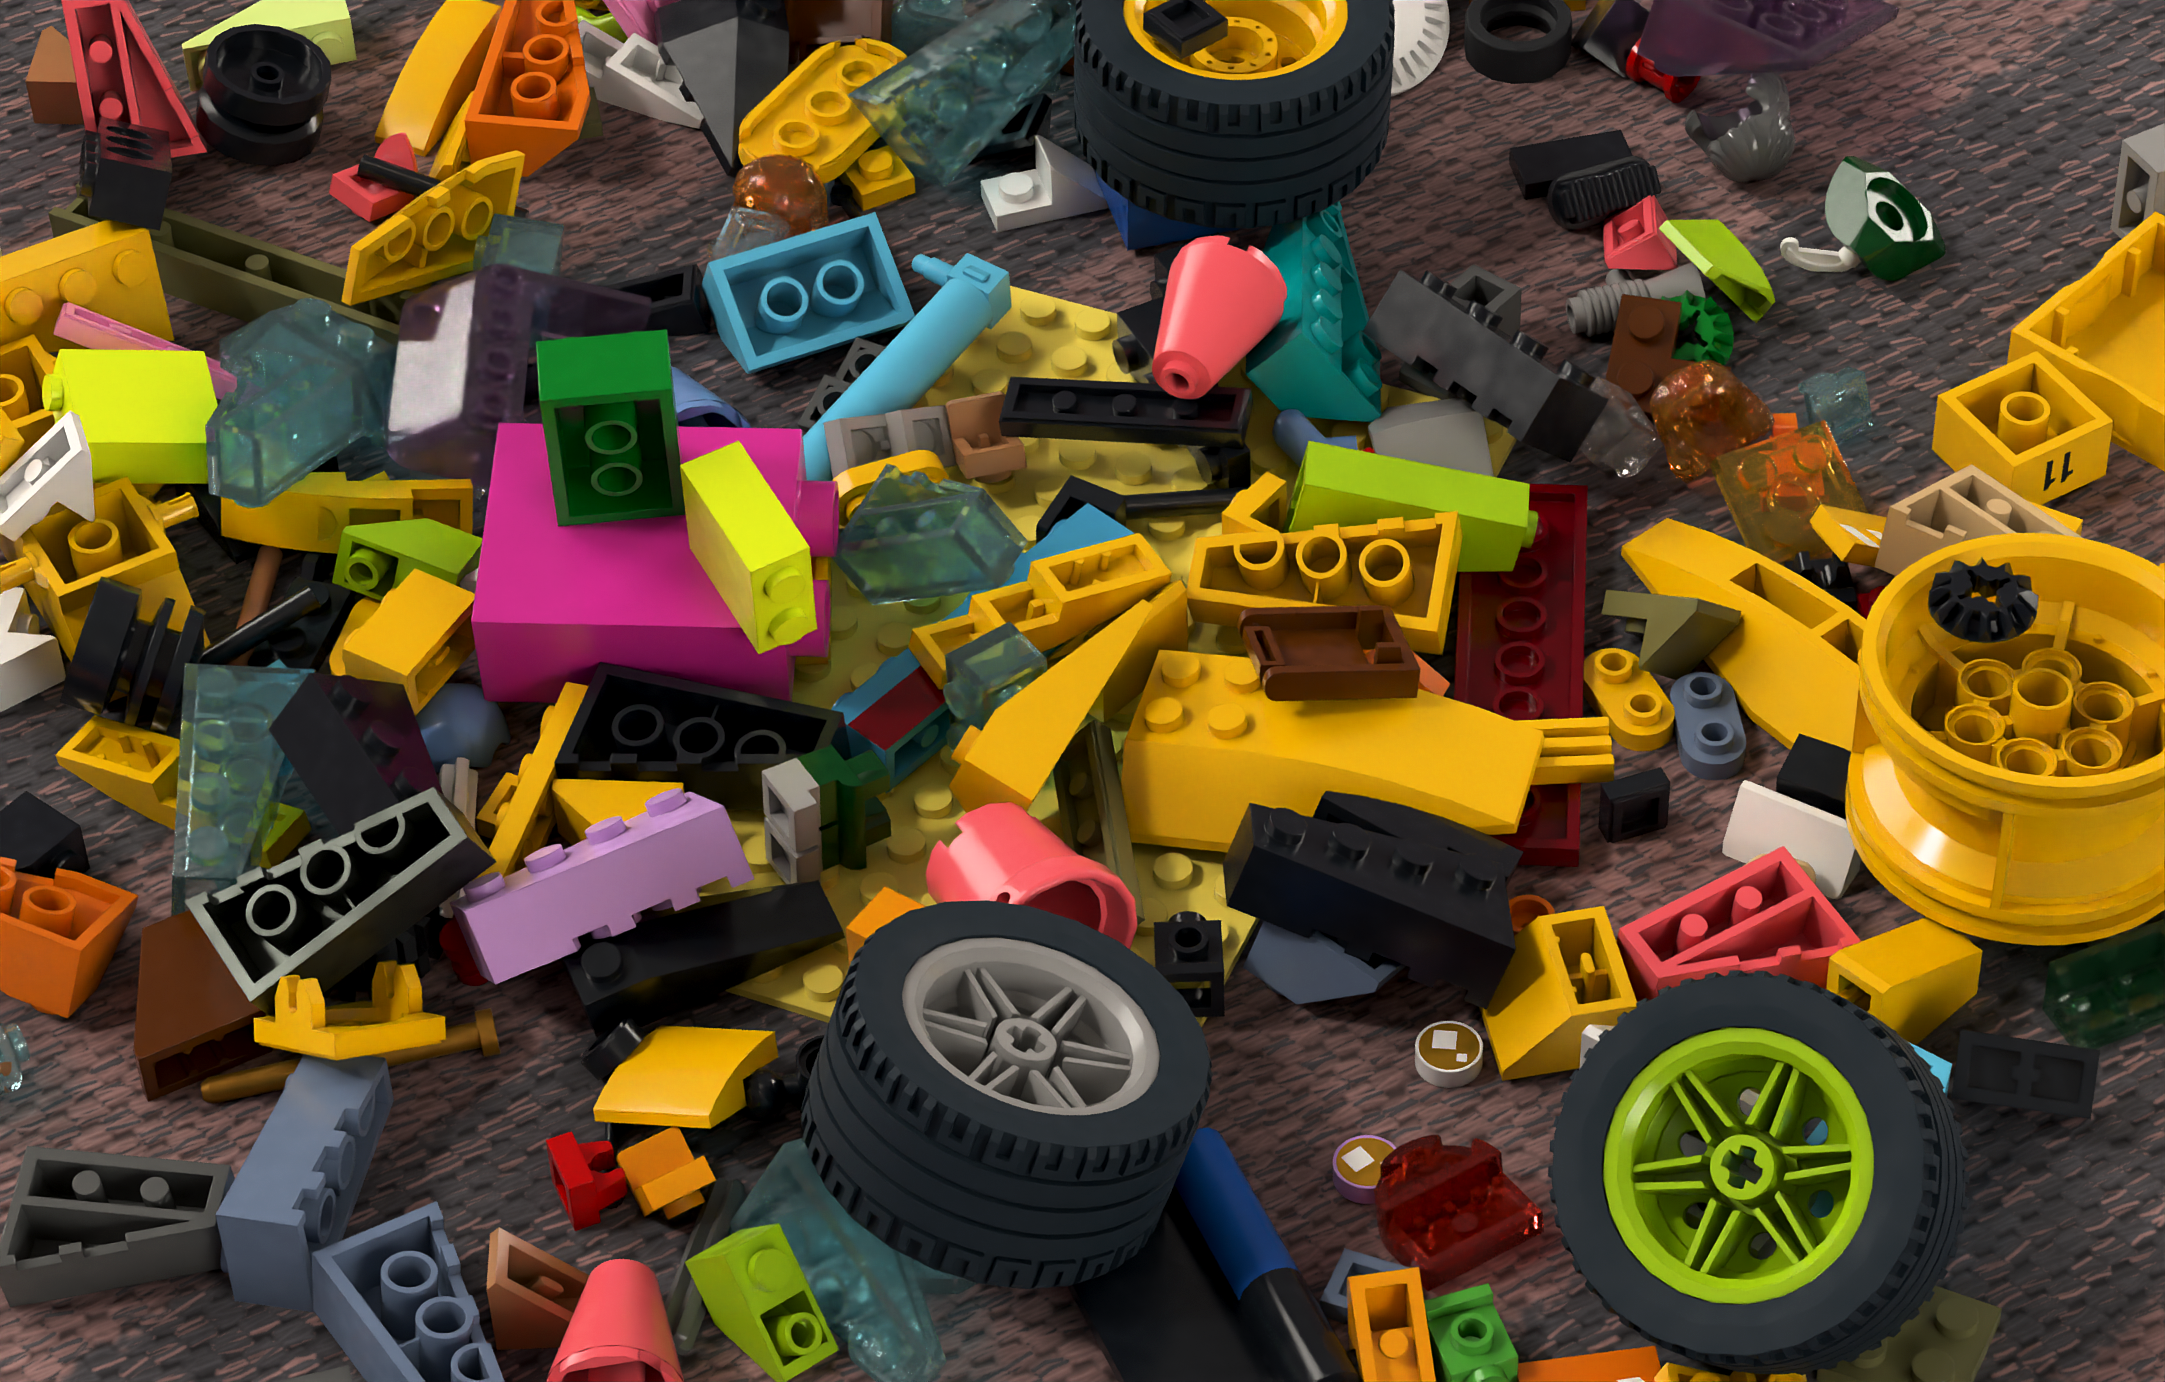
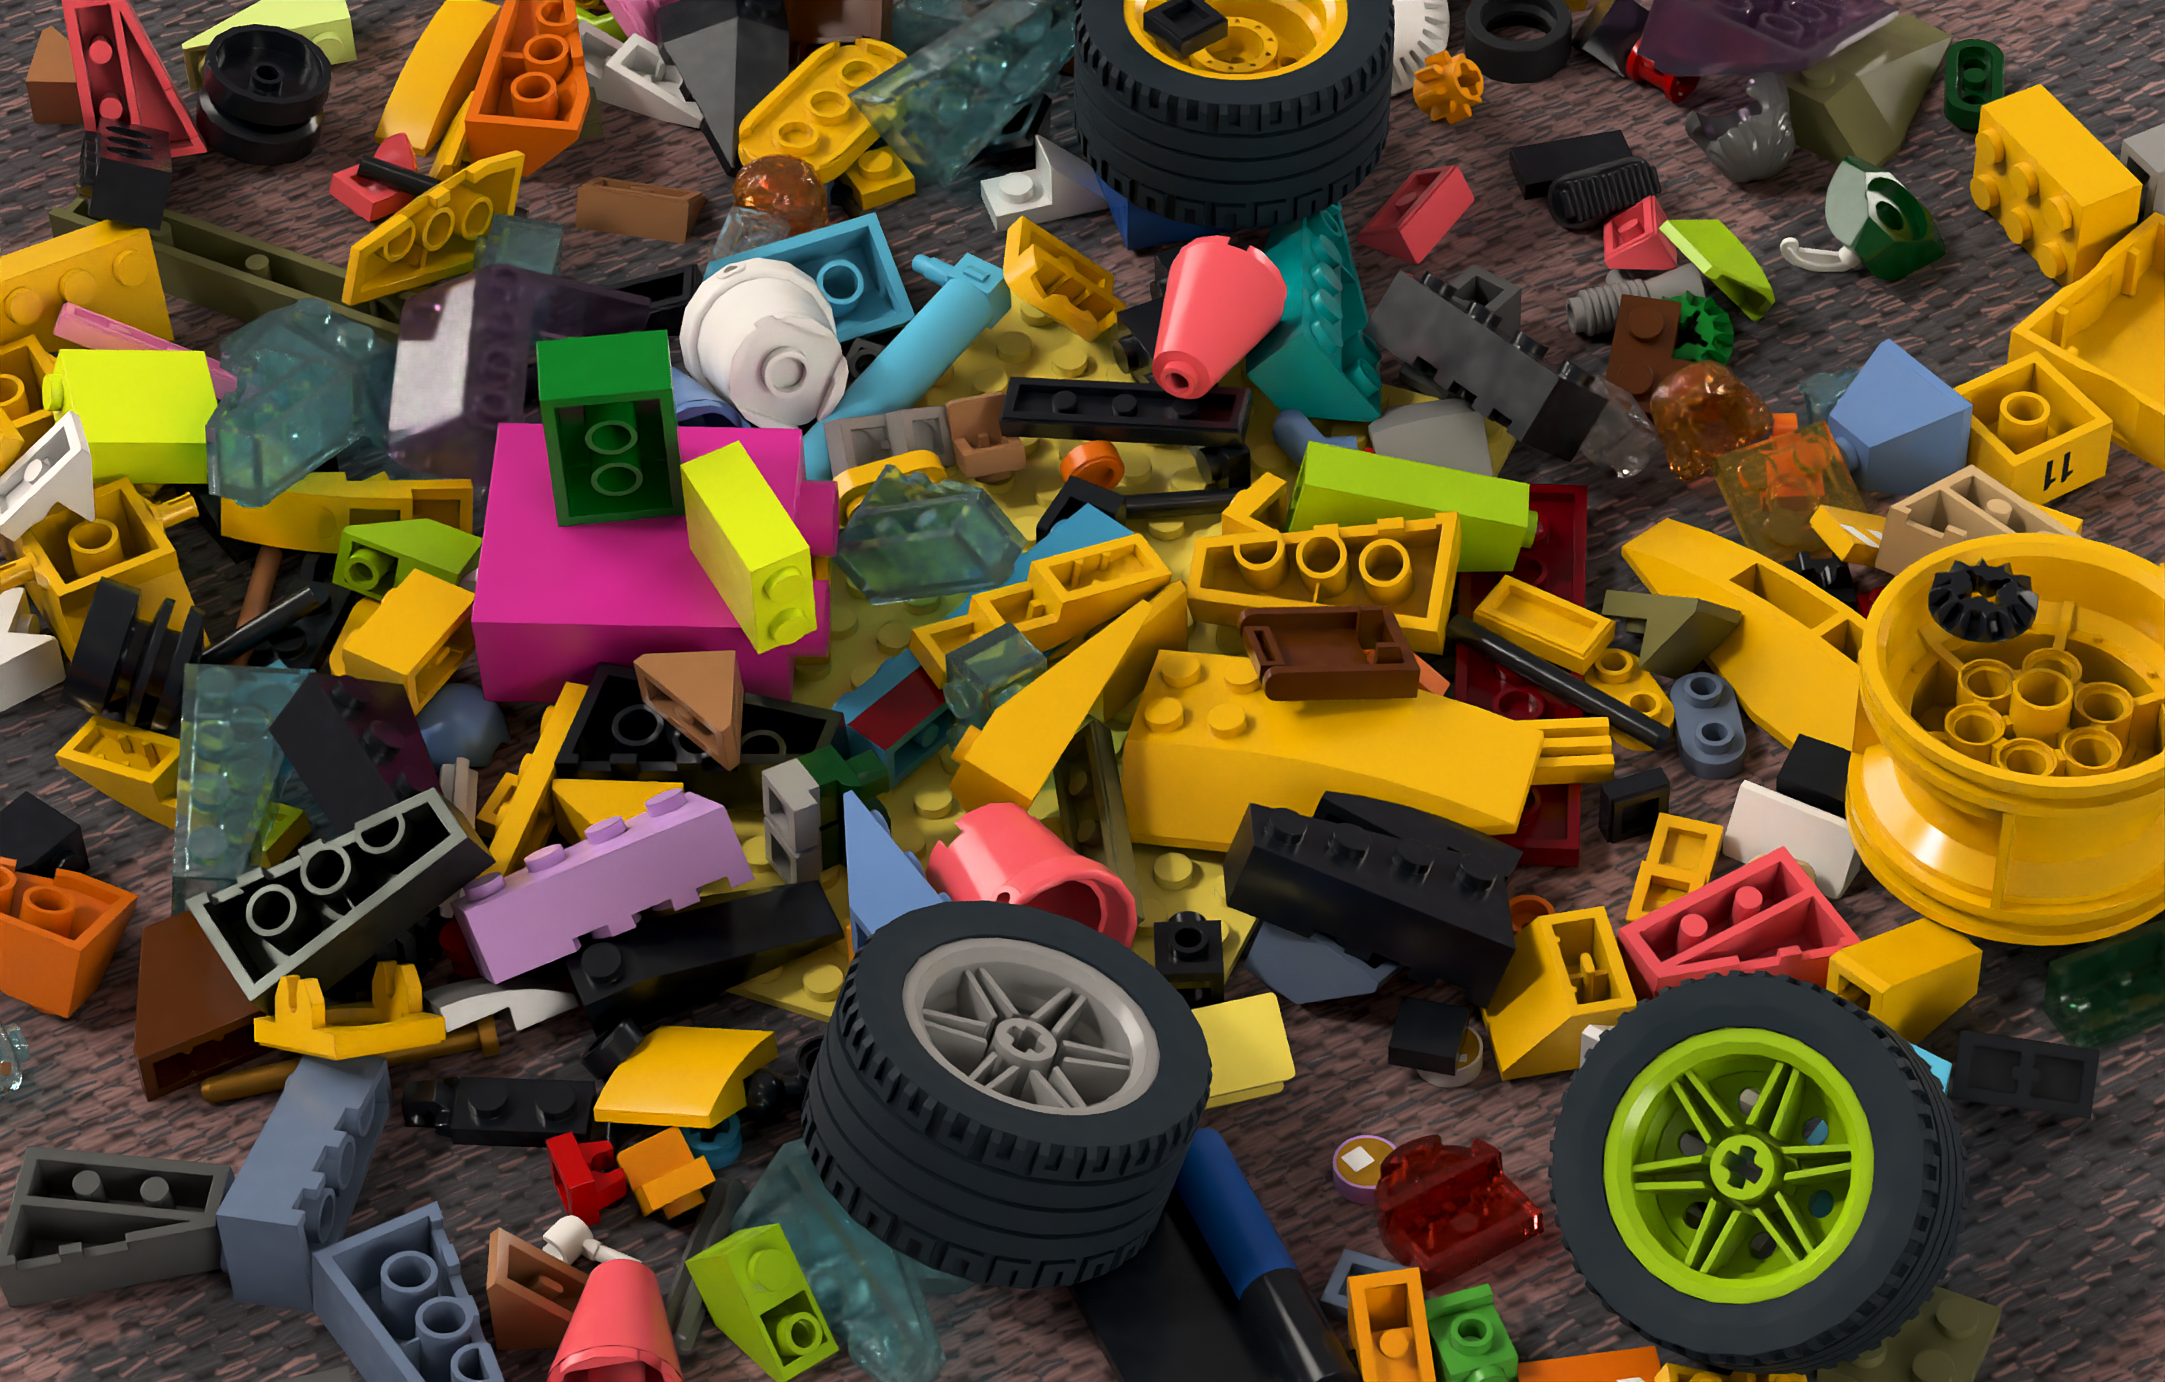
none -> black hinge [401,1076,597,1148]
none -> light grey slope [422,976,578,1032]
none -> white hand [542,1215,642,1265]
none -> medium nougat slope [575,177,706,244]
none -> medium nougat slope [633,650,744,772]
none -> white piece [679,258,849,429]
none -> dark azure bush [679,1113,742,1170]
none -> medium blue slope [843,790,952,953]
none -> yellow slope [1003,216,1126,343]
none -> orange tile [1060,440,1125,491]
none -> light yellow piece [1191,992,1295,1110]
none -> coral slope [1356,165,1474,264]
none -> black tile [1388,996,1470,1076]
none -> light orange gear [1413,50,1484,124]
none -> black bar [1447,614,1670,751]
none -> yellow tile [1473,574,1616,676]
none -> yellow slope [1625,812,1724,925]
none -> olive wedge [1781,13,1953,167]
none -> medium blue slope [1825,339,1973,495]
none -> dark green plate [1944,39,2004,130]
none -> yellow brick [1970,84,2143,287]

